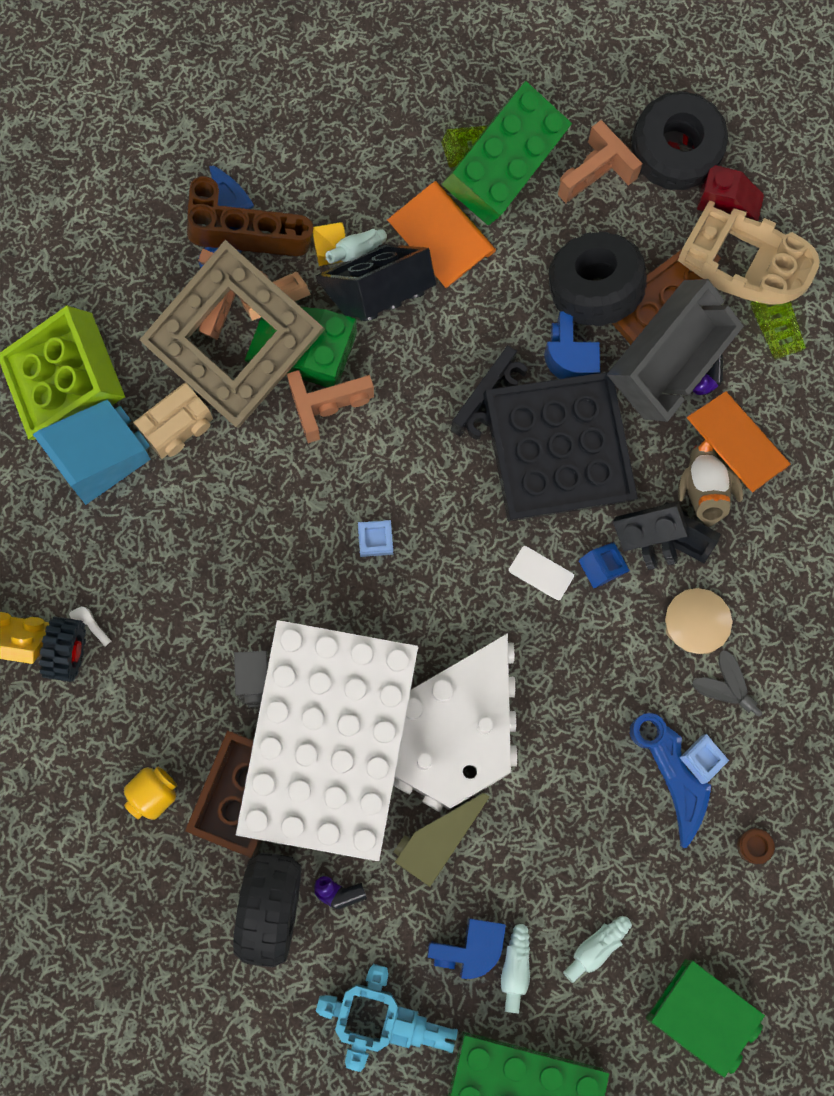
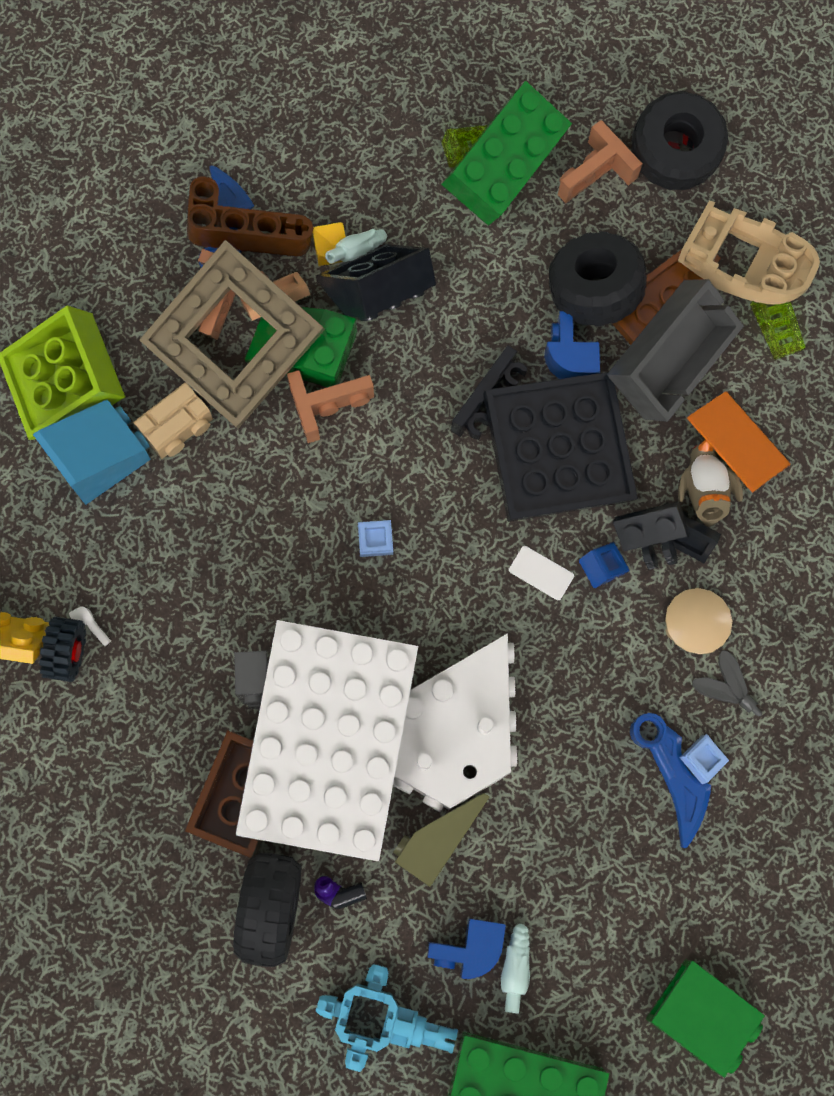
yellow head [124,767,177,820] -> none
orange piece [387,181,496,288] -> none
light aqua piece [563,916,632,983] -> none
arm [693,354,723,395] -> none
dark red slope [697,165,764,221] -> none
reddish brown tile [737,828,775,864] -> none

